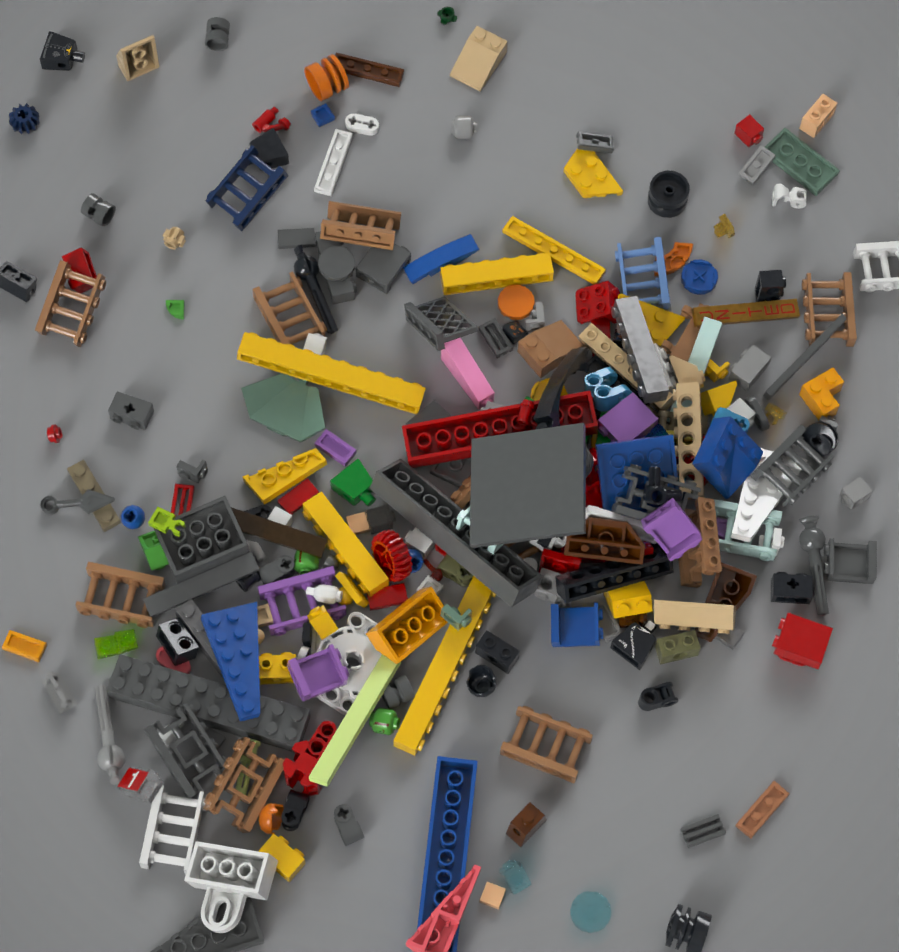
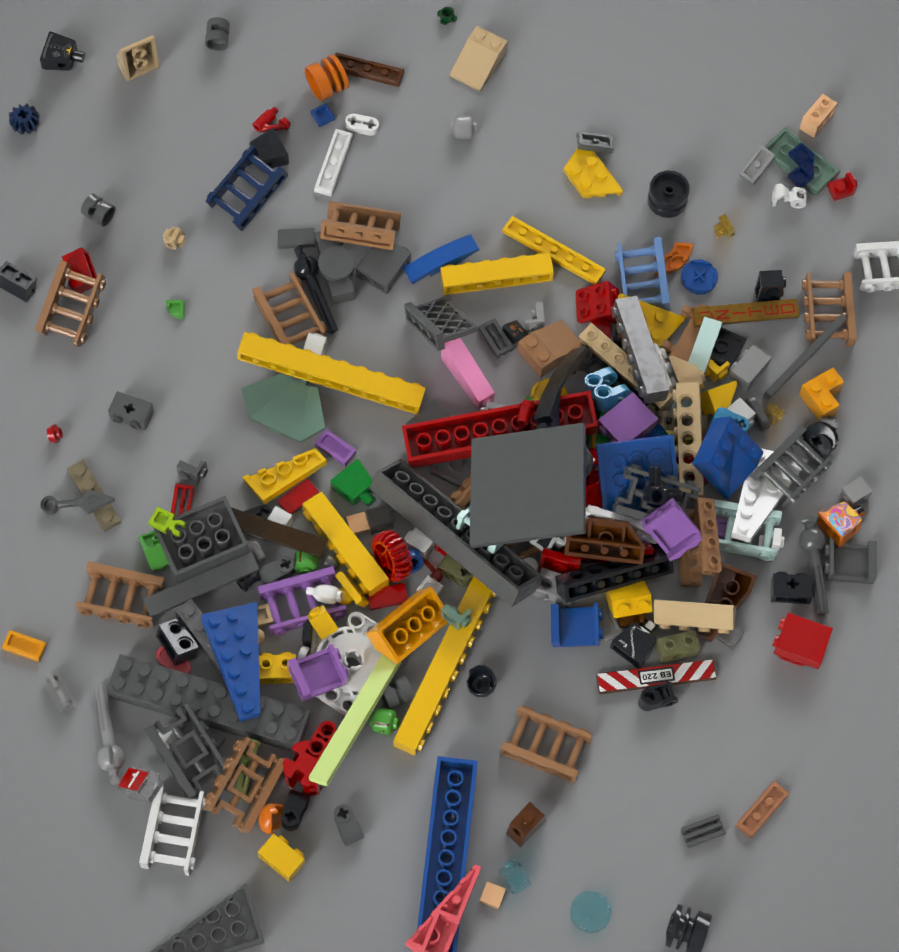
clear neon green slope [94,629,138,659] -> none
blue piece [121,505,145,529] -> none
white brick [184,841,278,933] -> none
black brick [475,630,520,674] -> none
orange tile [498,284,535,320] -> none
red brick [734,114,764,147] -> none
none -> tile [596,659,717,694]
none -> black tile [710,327,746,370]
none -> clear blue tile [787,142,814,188]
none -> torso [817,502,865,548]
none -> red bracket [827,172,858,201]

